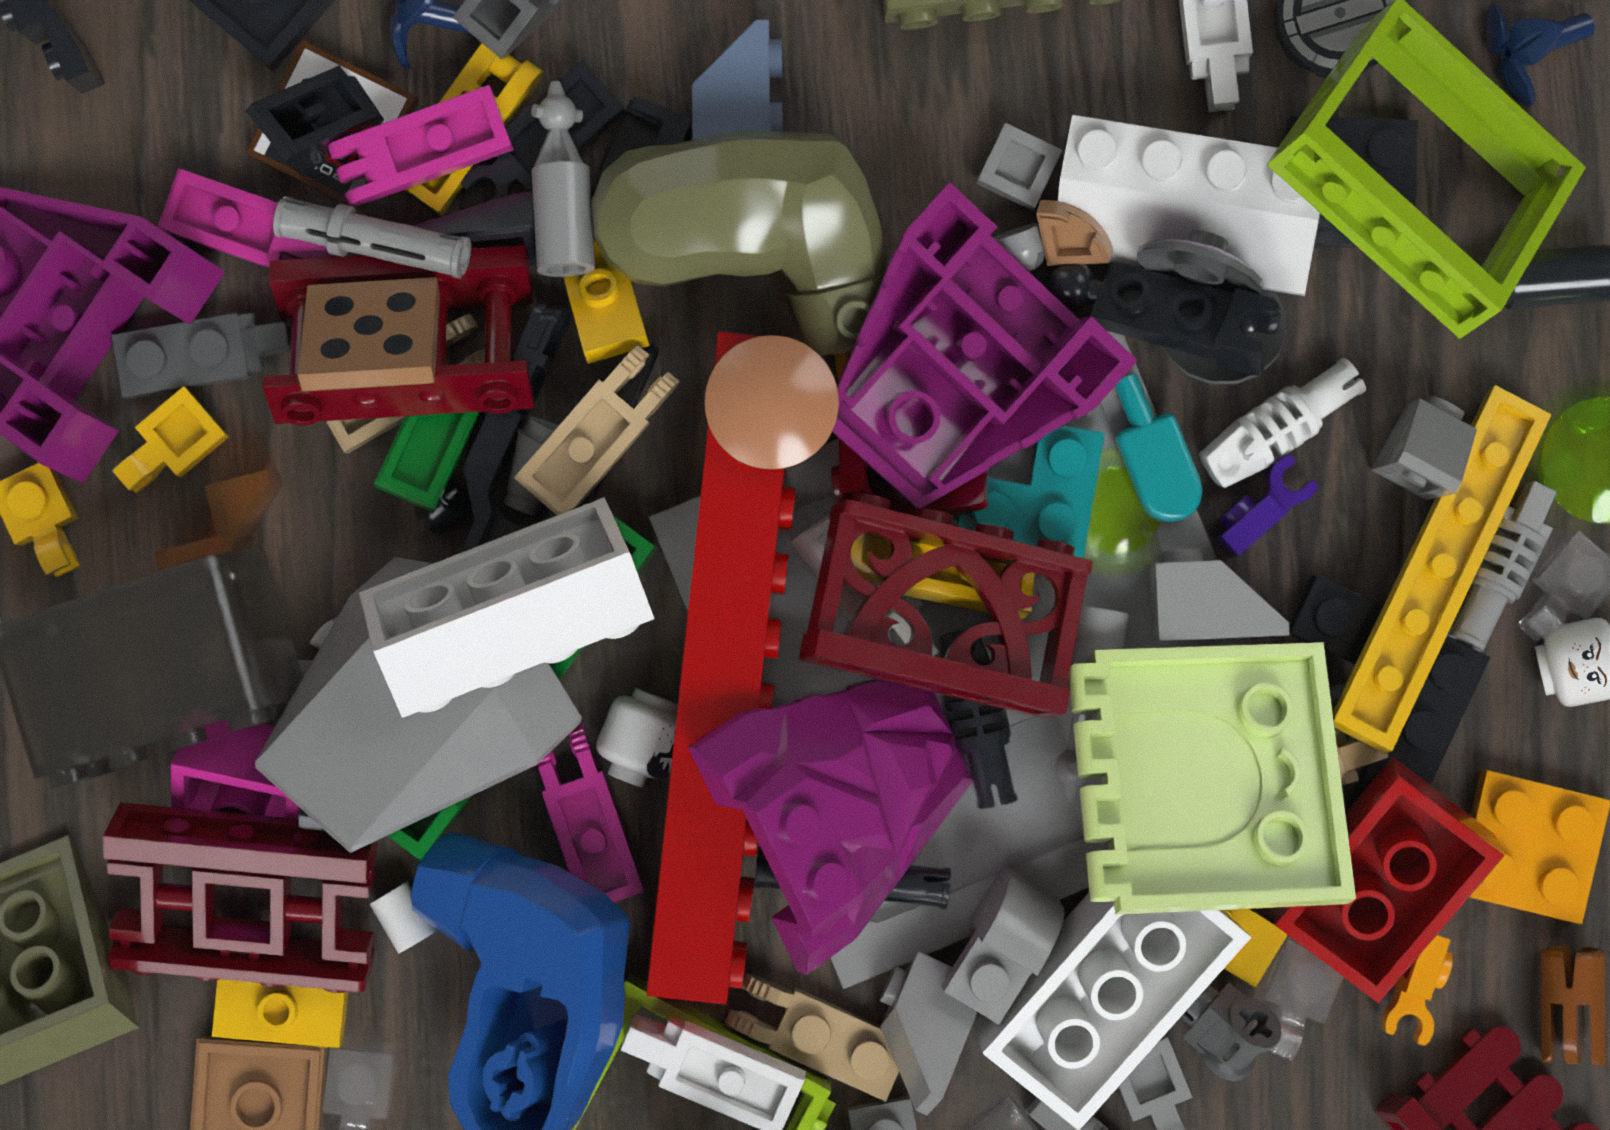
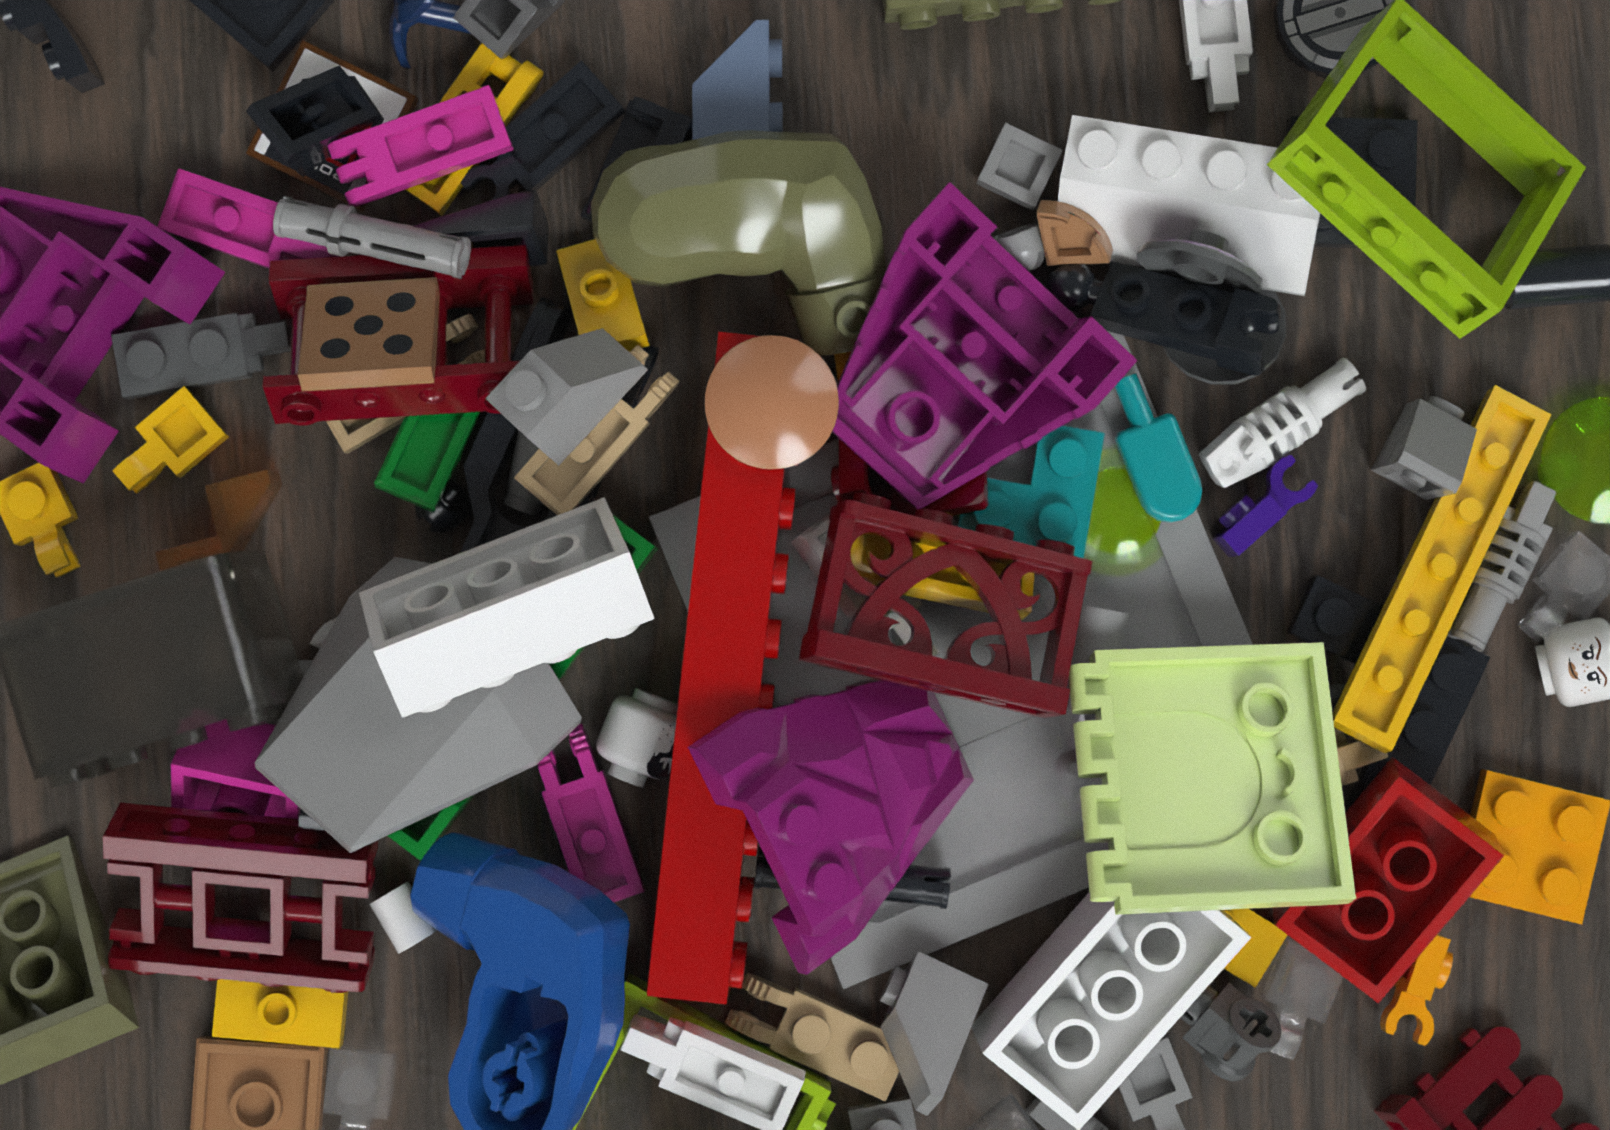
light grey wheel [531,81,595,277] -> none
black hinge [940,628,1018,809] -> none
light grey brick [941,866,1064,1025] -> none
light grey slope [1147,549,1289,641] -> none
dark blue plant [1485,3,1595,106] -> none
dark orange arm [1540,946,1607,1066] -> none
none -> light grey slope [485,328,648,466]

